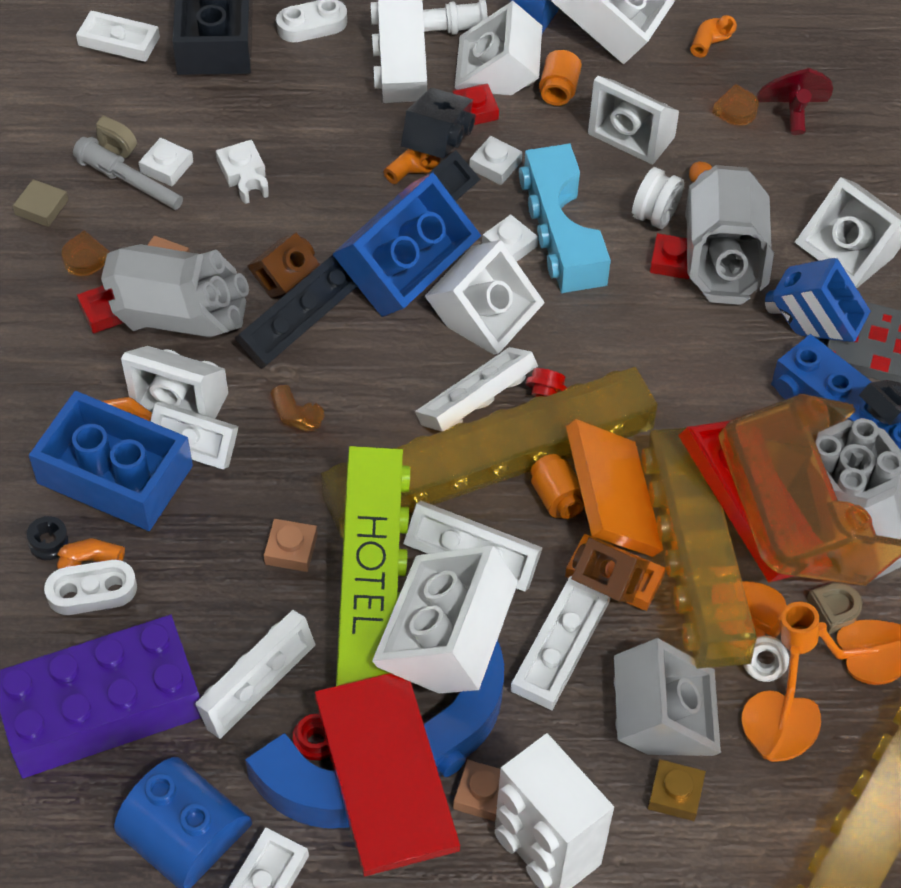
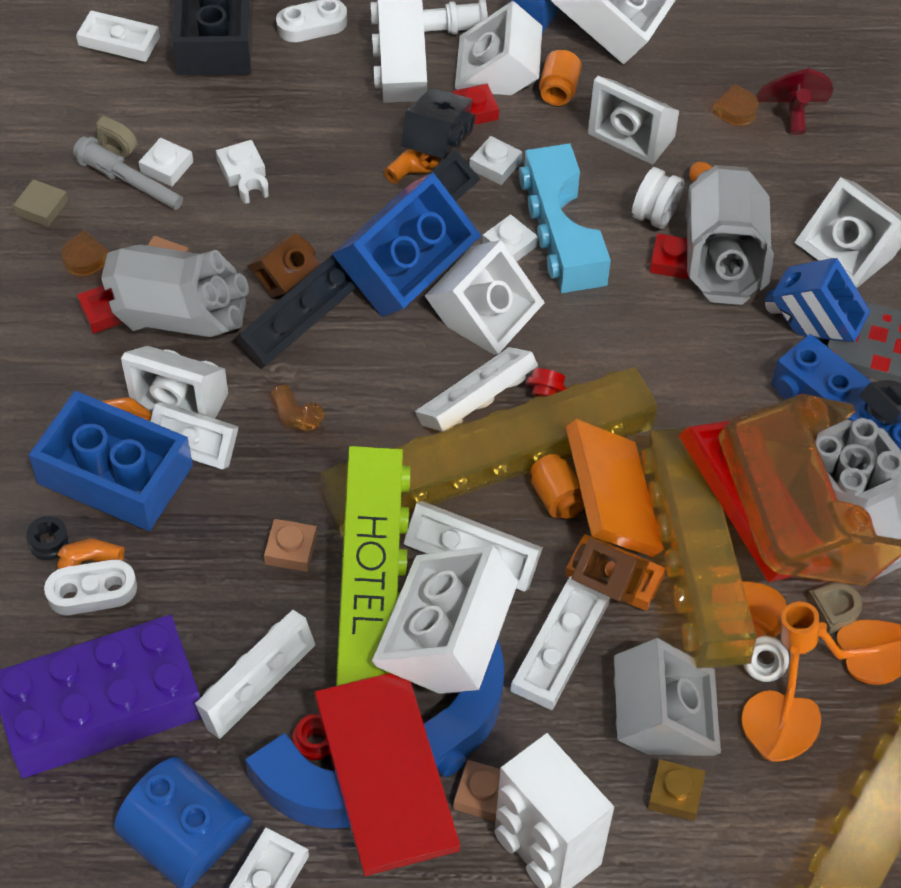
orange arm [690,15,737,58] -> none

